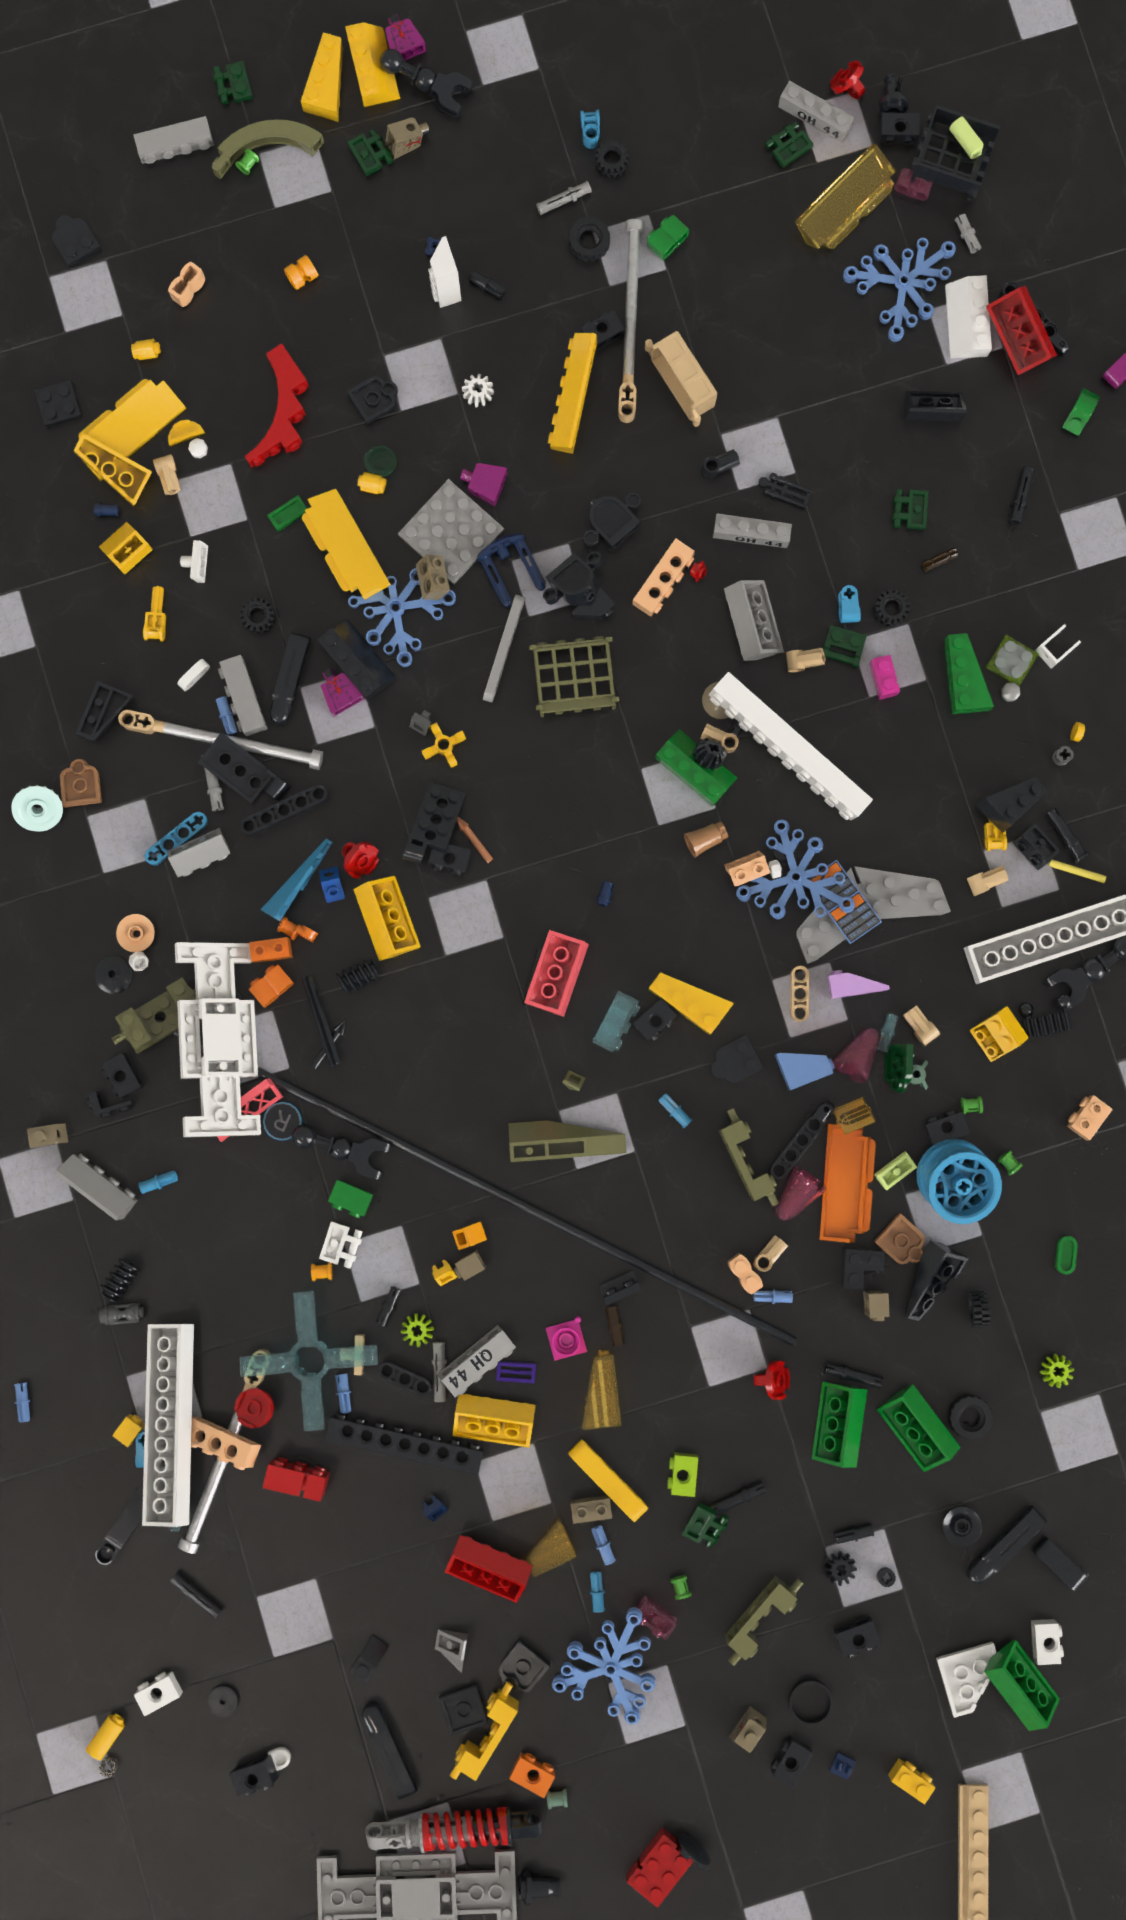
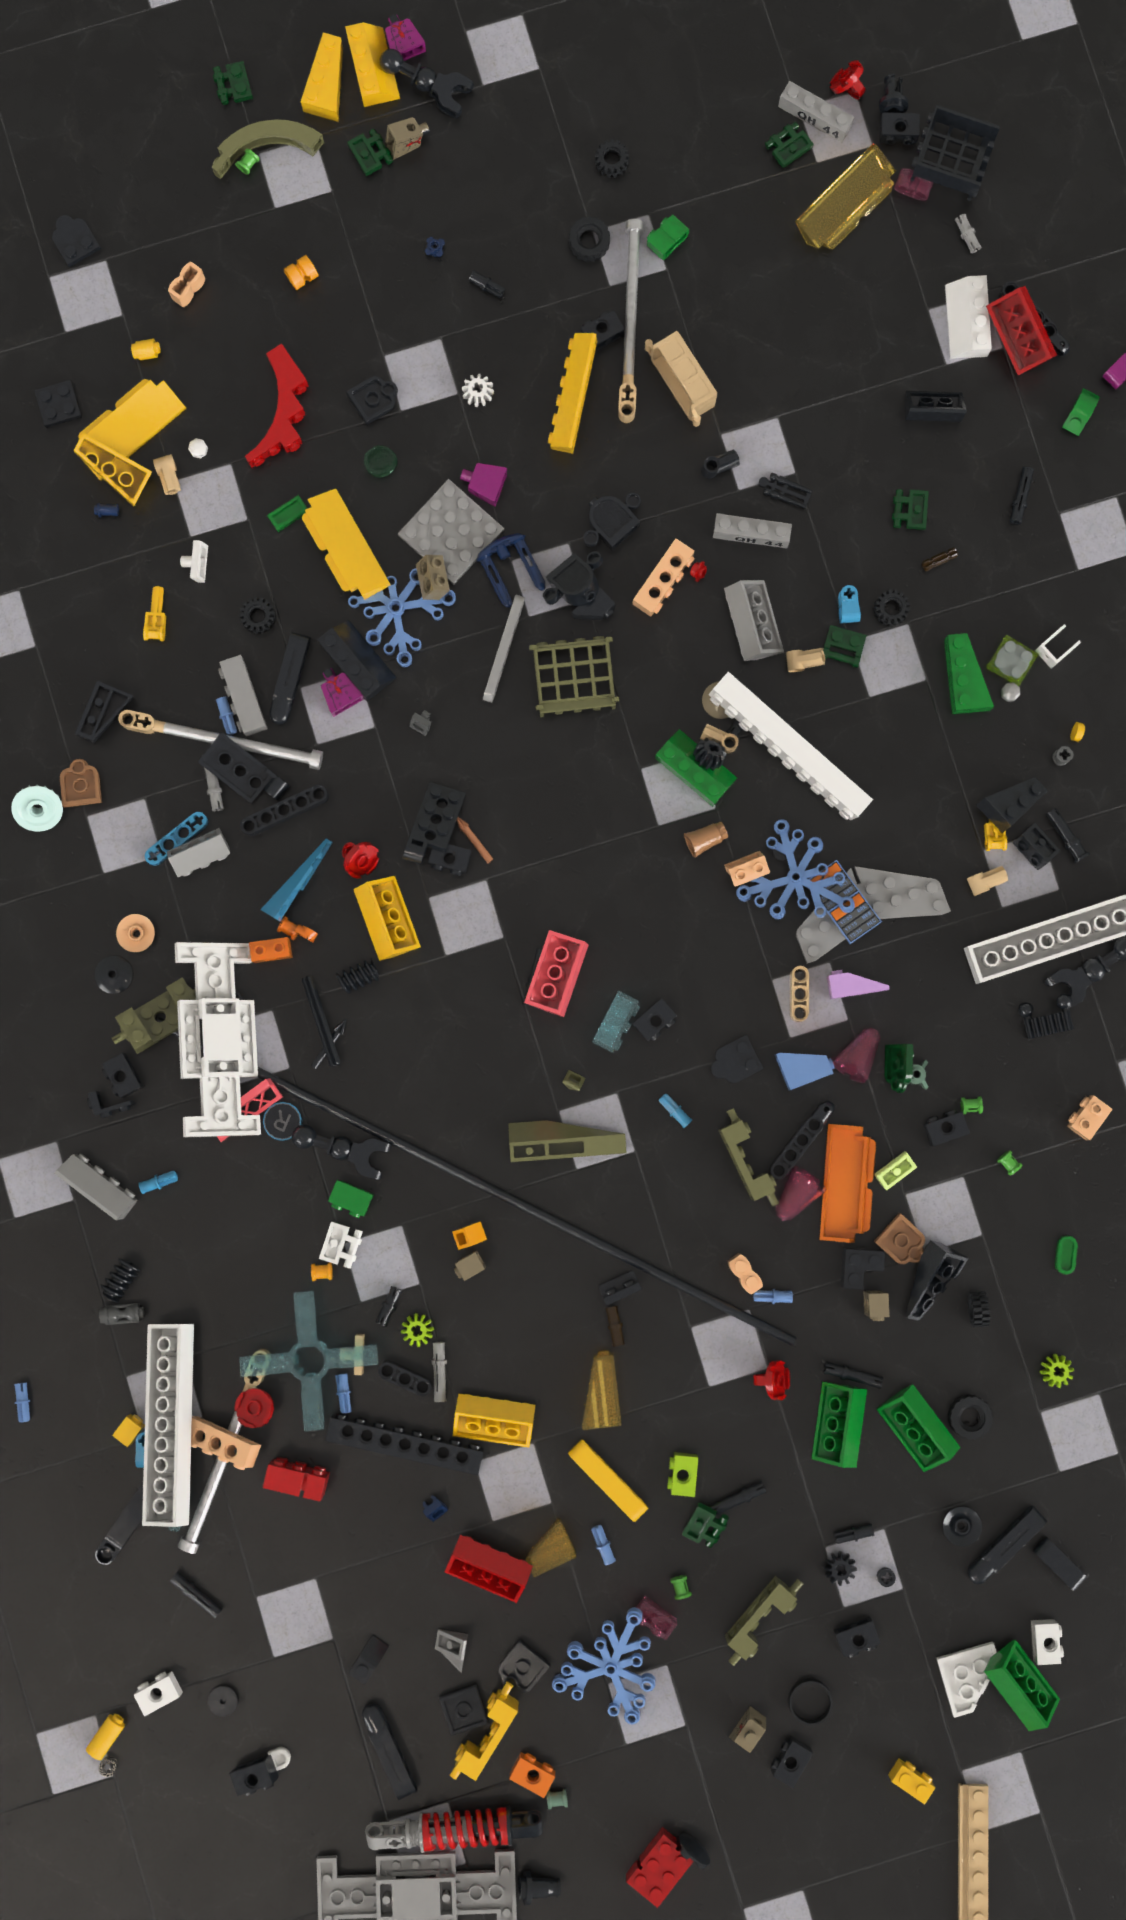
dark tan torso [27,1123,68,1149] -> none
yellow slope [99,522,152,575] -> none
white tile [129,952,149,971] -> none
light grey brick [133,116,214,164] -> none
yellow tile [168,420,205,446] -> none
white beam [177,659,210,691] -> none
orange brick [248,965,294,1008] -> none
blue bracket [319,866,345,903] -> none
yellow brick [357,472,386,494] -> none
yellow pin [422,722,466,768] -> none
white slope [428,236,461,308] -> none
yellow tile [432,1260,457,1287] -> none
light grey brick [437,1325,516,1397] -> none
dark purple tile [496,1361,536,1384] -> none
light grey pin [536,181,592,215] -> none
dark pink hat [546,1315,587,1361] -> none
dark tan brick [571,1495,612,1524] -> none
dark azure piece [580,109,600,149] -> none
dark azure axle [590,1571,605,1612] -> none
dark blue pin [596,881,614,907] -> none
yellow wedge [648,972,734,1035] -> none
tan piece [753,1235,788,1272] -> none
white tile [768,860,782,879] -> none
dark blue tile [829,1751,856,1780] -> none
clear yellow piece [833,1097,876,1135] -> none
medium blue plant [843,238,956,342] -> none
dark pink brick [869,655,900,700] -> none
clear light blue axle [878,1014,899,1052] -> none
tan piece [903,1005,940,1046] -> none
dark azure wheel [916,1139,1002,1224] -> none
yellowish green brick [949,117,983,159] -> none
yellow slope [969,1006,1029,1062] -> none
light yellow bar [1049,859,1106,883] -> none

